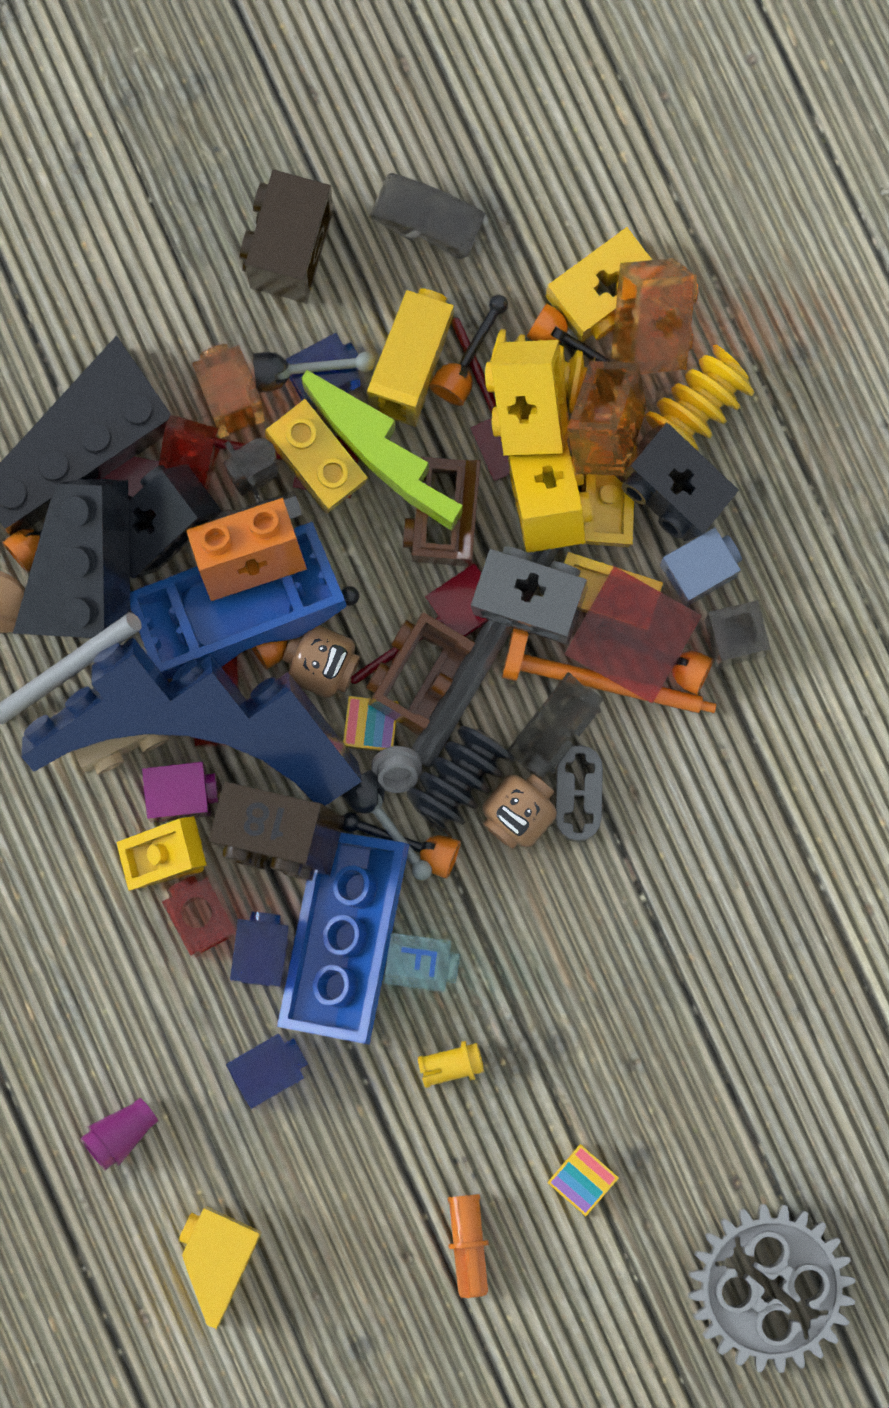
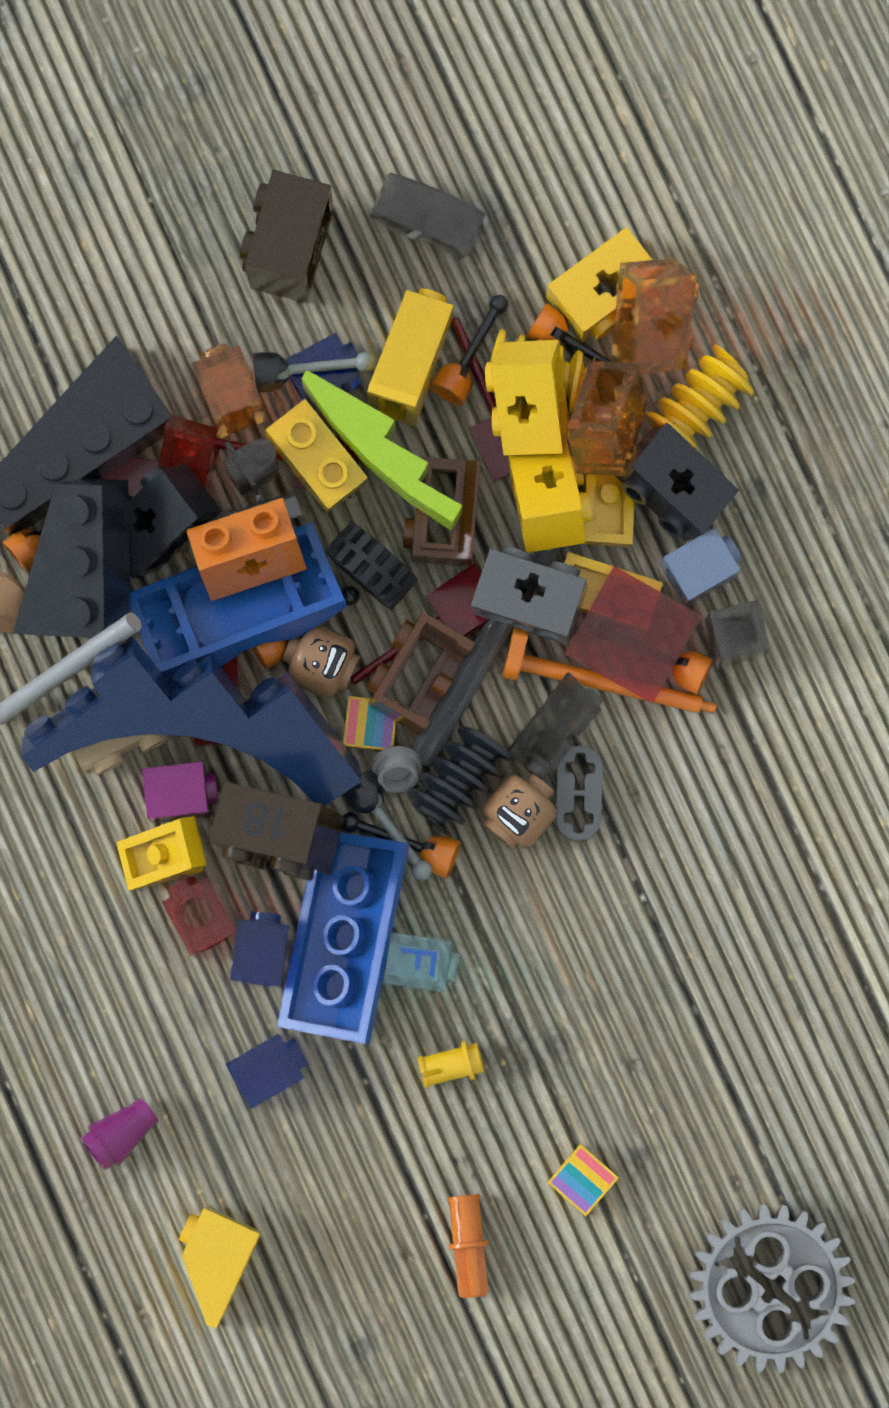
none -> black tyre [324,521,418,610]

